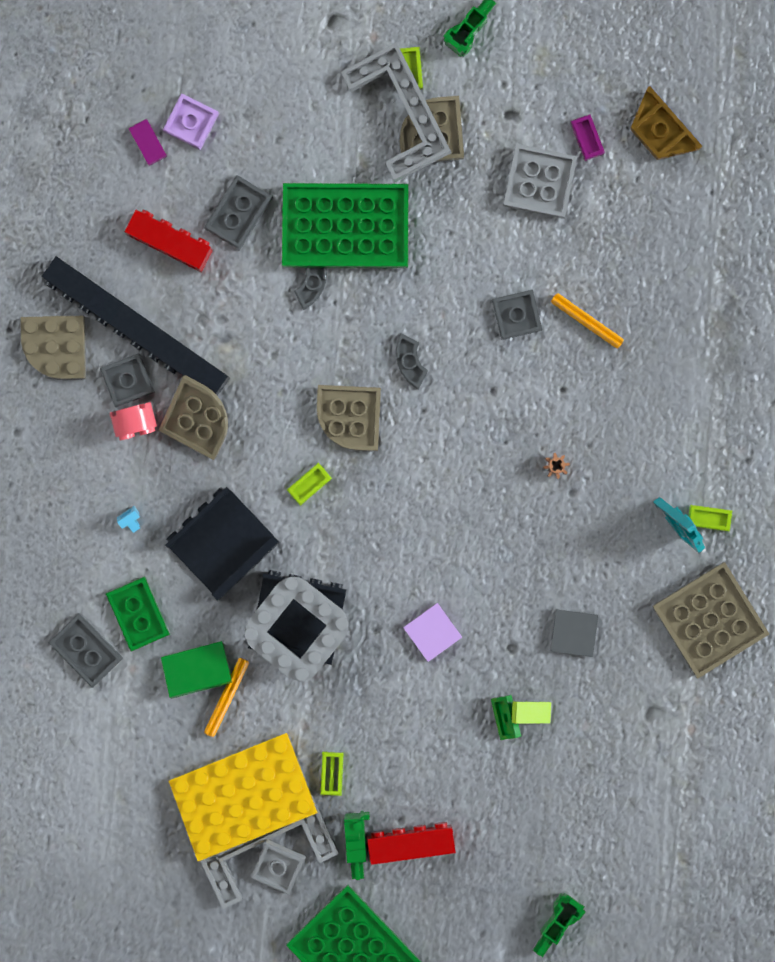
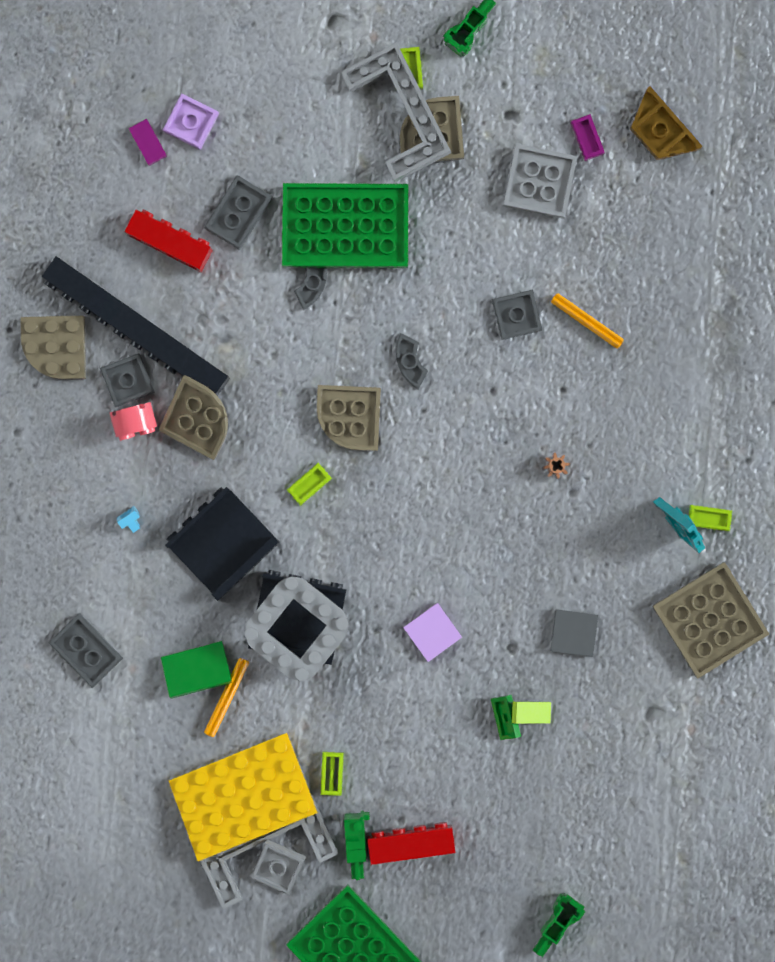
green tile [106,577,170,652] -> none

